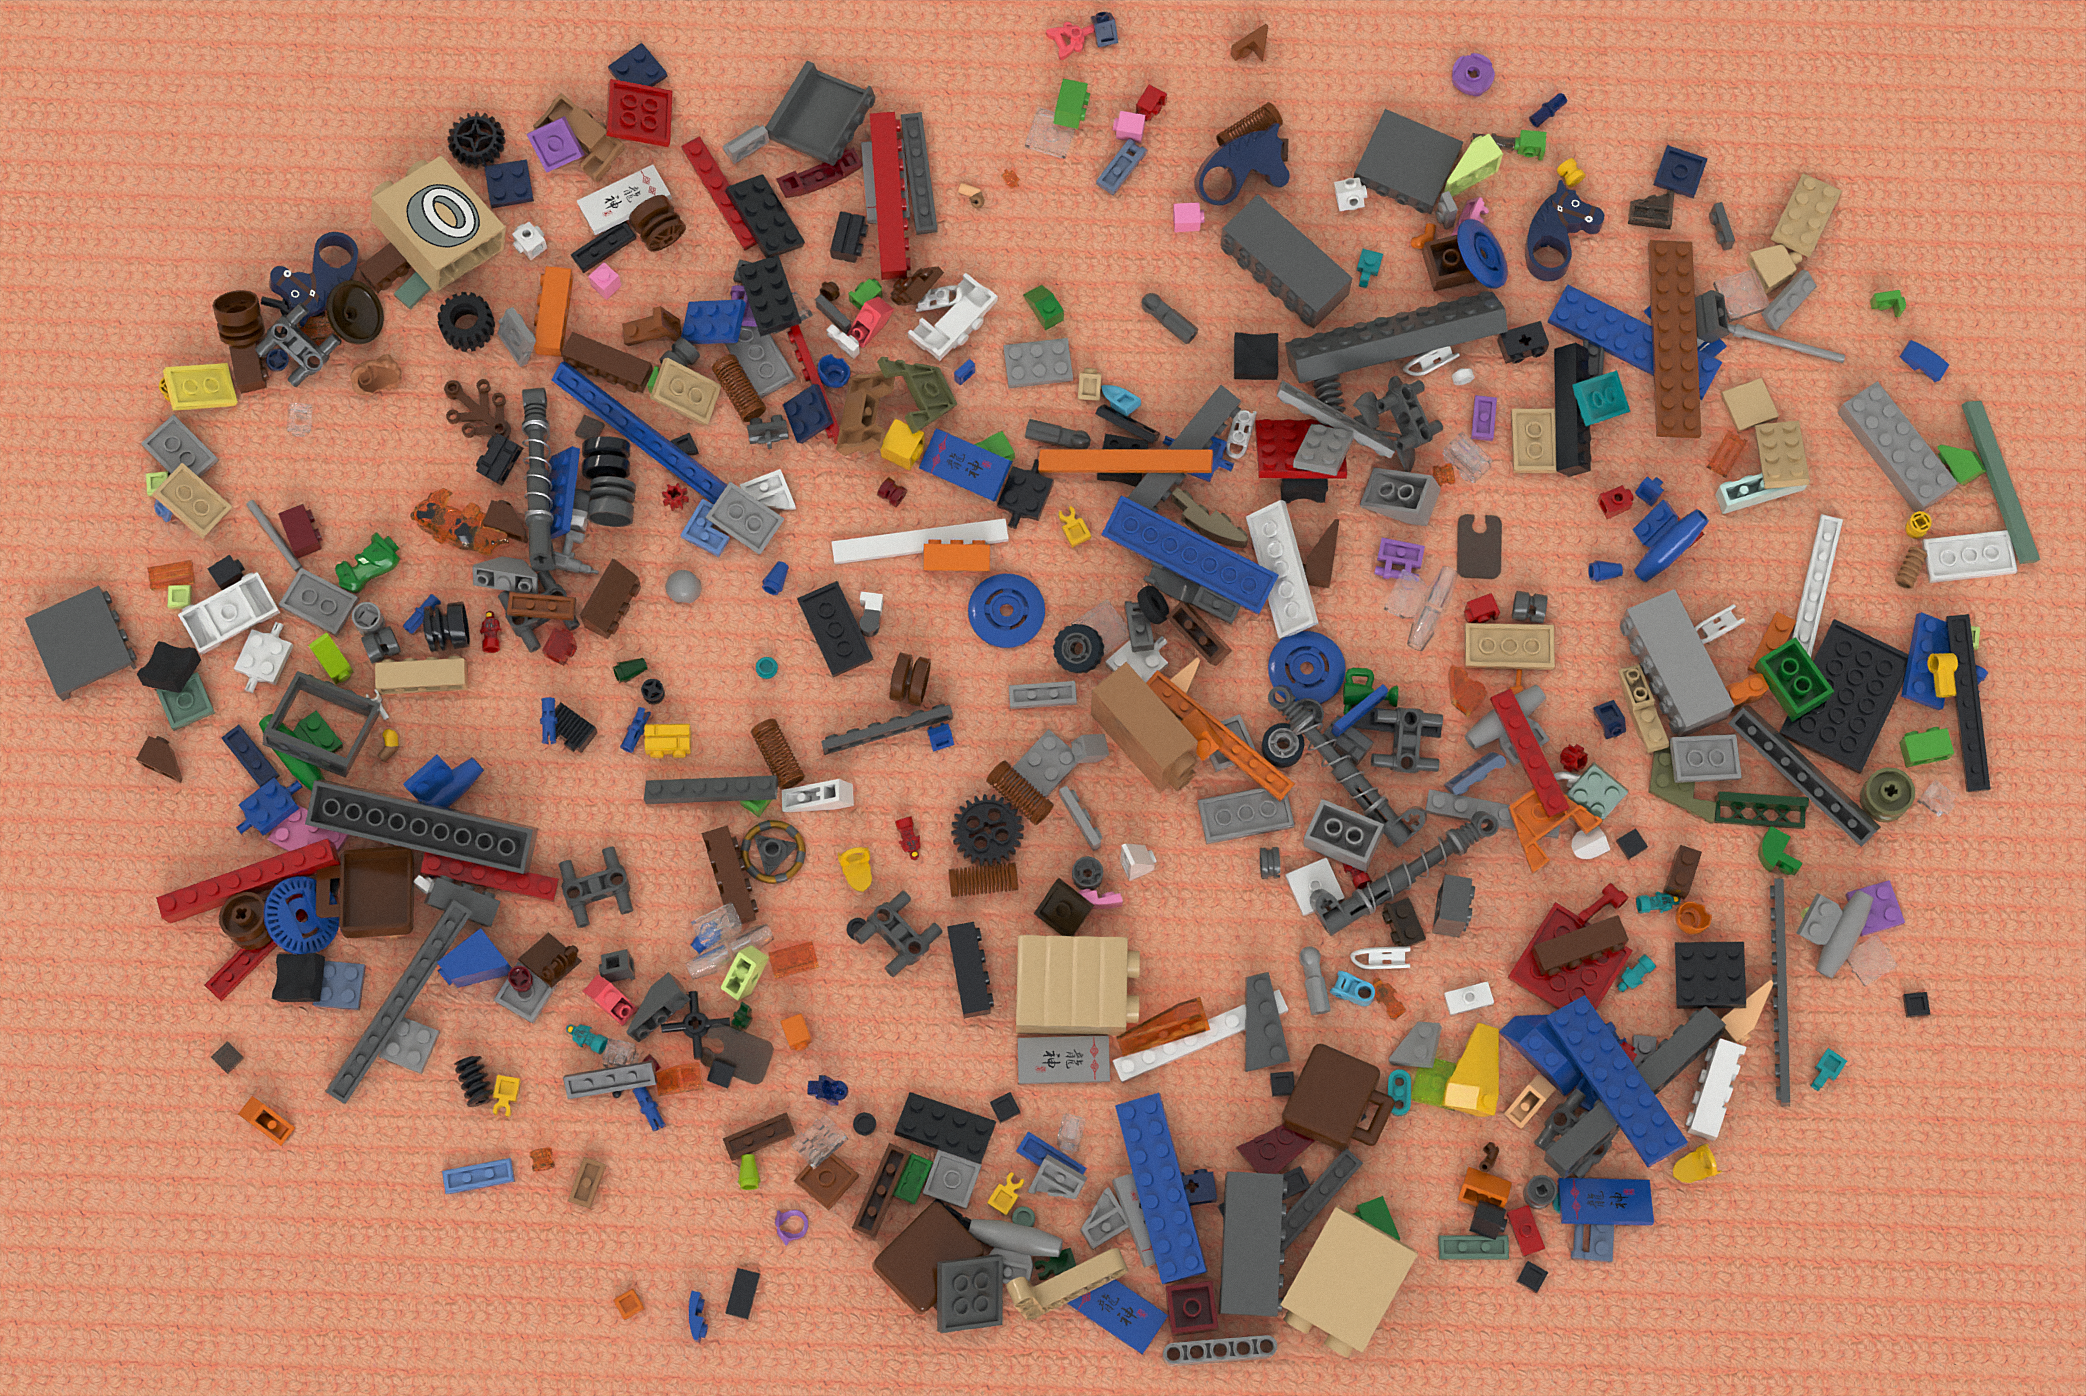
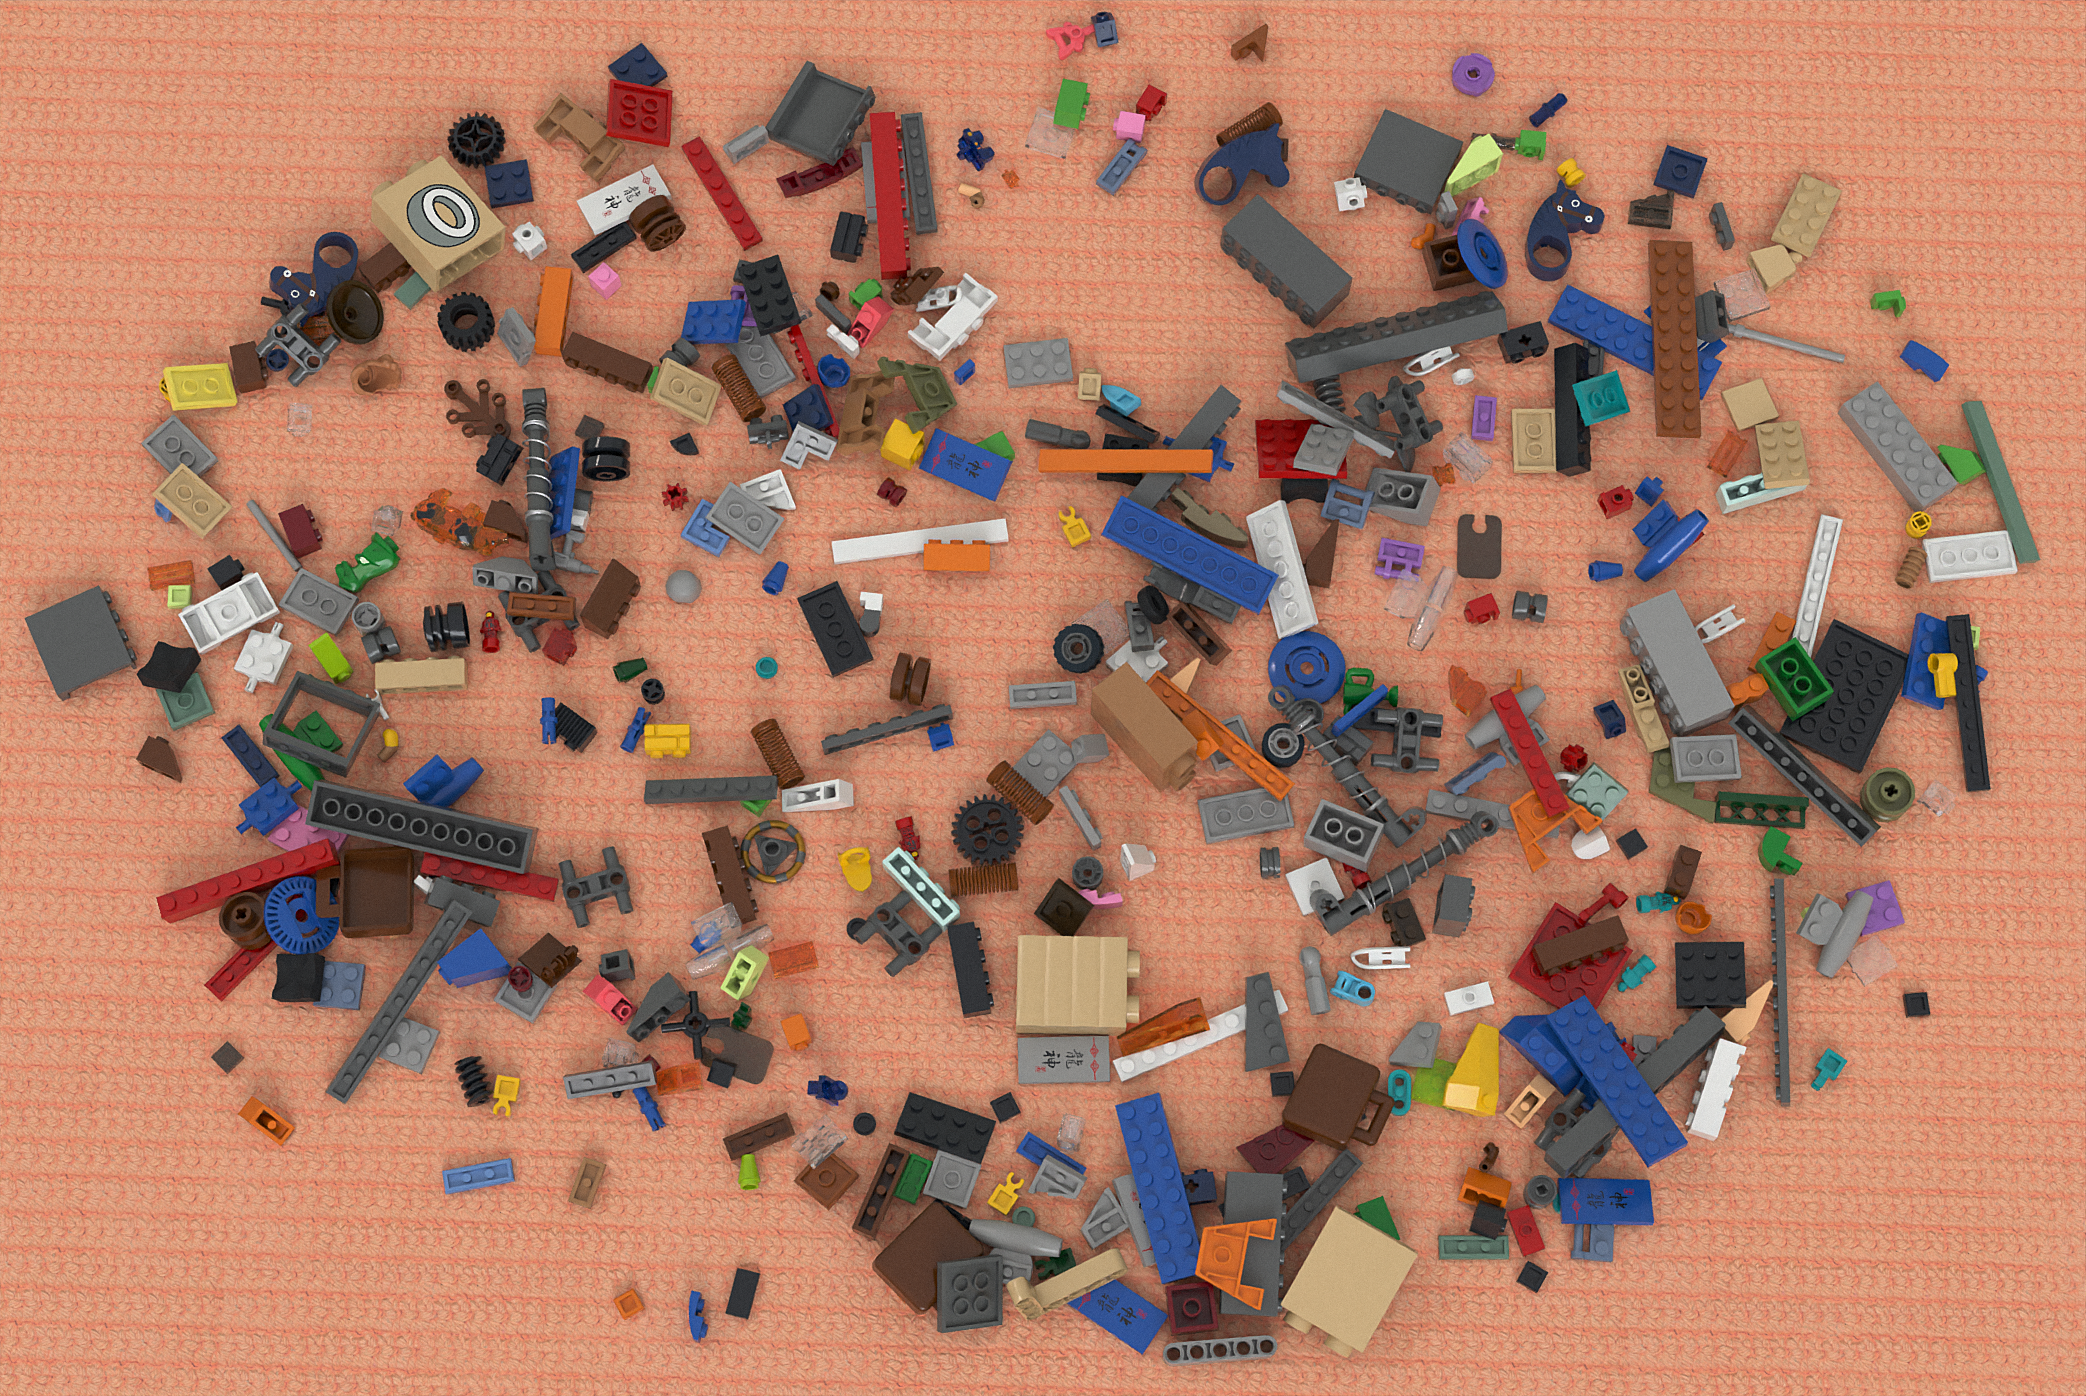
yellowish green tile [146,471,170,497] -> none
reddish brown wheel [212,290,265,346] -> none
blue axle [403,594,441,634] -> none
medium lavender plate [526,116,585,173] -> none
clear orange wheel [529,1148,555,1172] -> none
blue plate [551,361,727,504] -> none
teal piece [566,1024,609,1054] -> none
dark grey wheel [587,476,636,527] -> none
dark orange bracket [622,306,681,346] -> none
black plate [725,174,805,258] -> none
medium lavender piece [775,1210,808,1245] -> none
blue piece [968,573,1045,648] -> none
black plate [997,459,1054,529] -> none
green slope [1023,285,1064,331] -> none
dark grey piece [1141,293,1199,344] -> none
bright pink brick [1173,203,1204,232] -> none
white piece [1226,410,1257,459] -> none
black brick [1234,332,1278,380] -> none
teal plate [1356,248,1383,288] -> none
clear orange piece [1373,978,1406,1020] -> none
tan plate [1464,623,1555,670] -> none
yellow piece [1673,1143,1722,1183] -> none
light grey plate [1761,270,1817,330] -> none
bright green brick [1899,727,1954,768] -> none
none -> clear brick [371,505,403,536]
none -> light grey plate [780,421,838,470]
none -> light aqua brick [882,847,960,932]
none -> clear blue hips [957,128,995,171]
none -> orange wing [1195,1218,1277,1310]
none -> sand blue plate [1321,479,1375,529]

